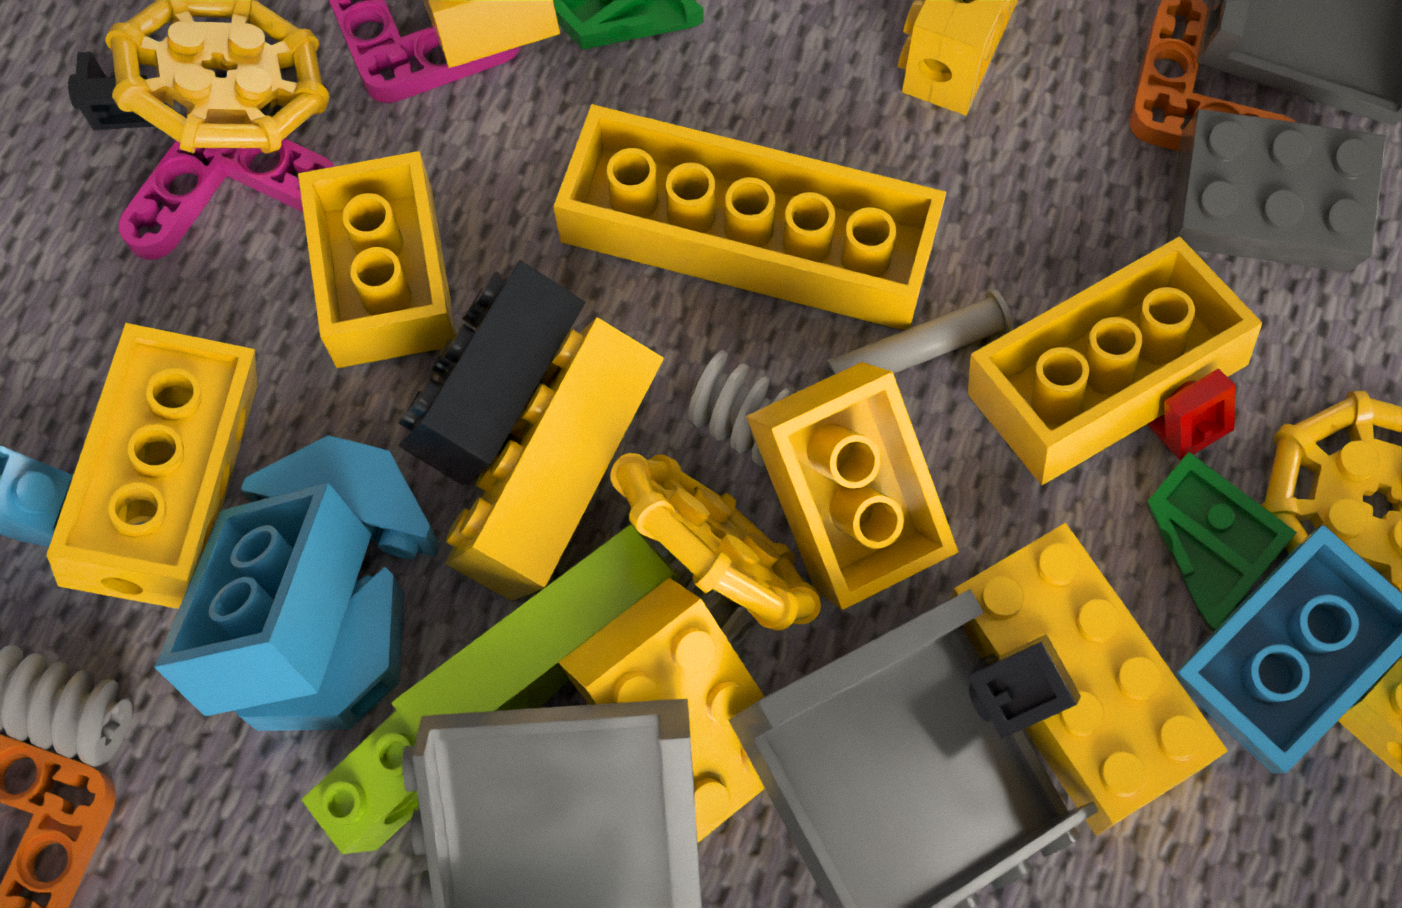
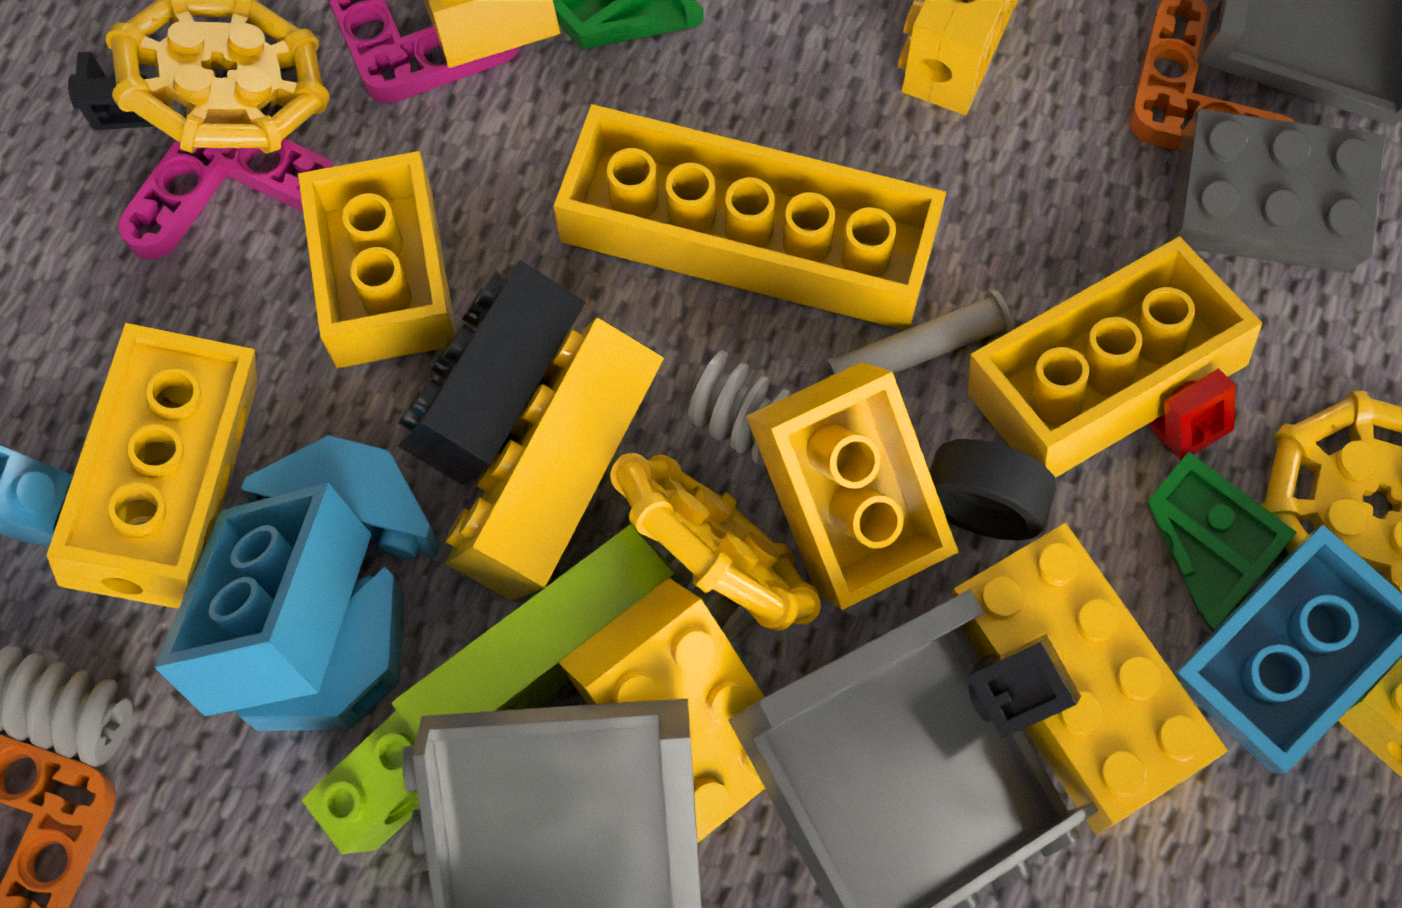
none -> black tyre [929,439,1056,541]

